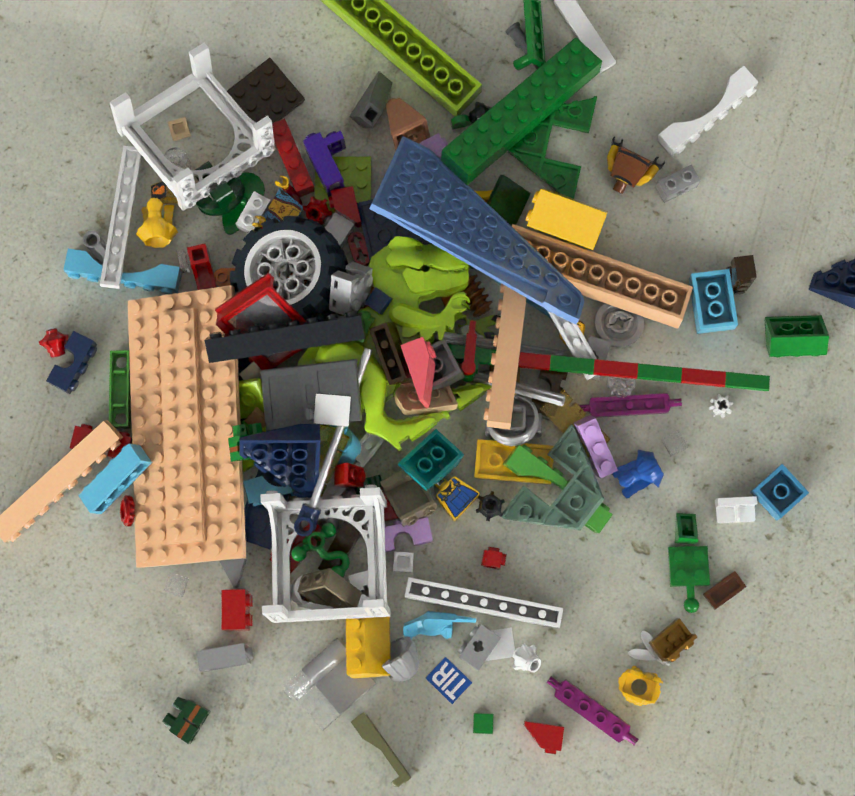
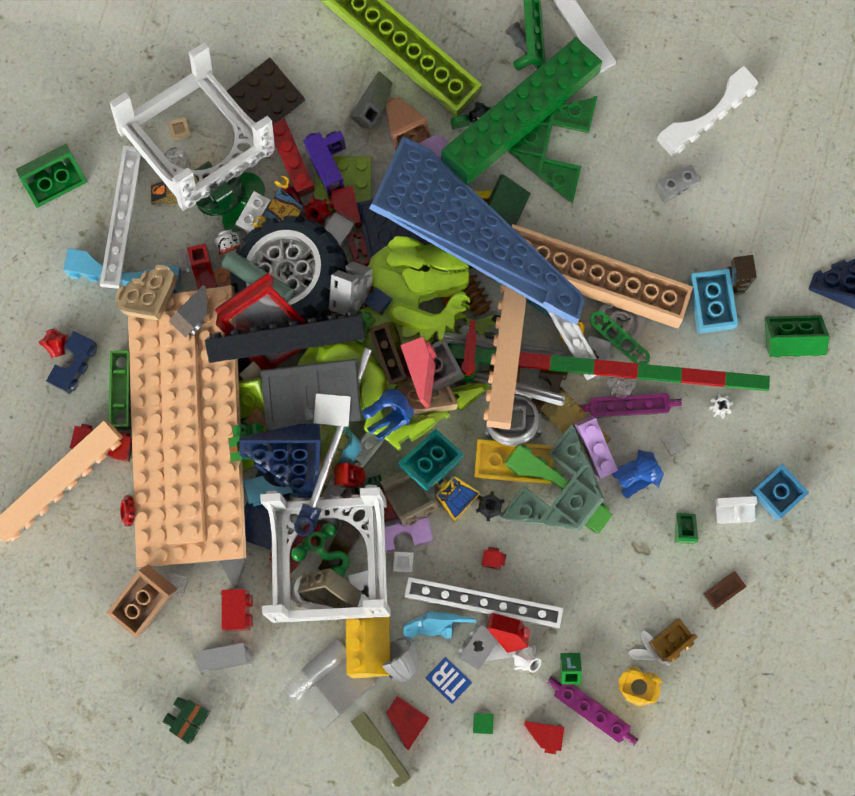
medium azure brick [78,443,152,514] -> none
light grey piece [83,231,106,264] -> none
yellow piece [136,198,178,248] -> none
yellow brick [525,188,608,250] -> none
torso [607,136,665,194] -> none
green plate [668,546,710,613] -> none
none -> green slope [16,143,87,208]
none -> medium nougat brick [107,564,178,638]
none -> tan plate [115,265,177,321]
none -> flat silver slope [169,285,207,337]
none -> white head [214,229,242,256]
none -> sand green brick [222,250,295,302]
none -> blue piece [362,389,414,440]
none -> red wing [386,696,430,750]
none -> red slope [487,613,531,653]
none -> green brick [560,653,582,684]
none -> green beam [589,311,650,364]

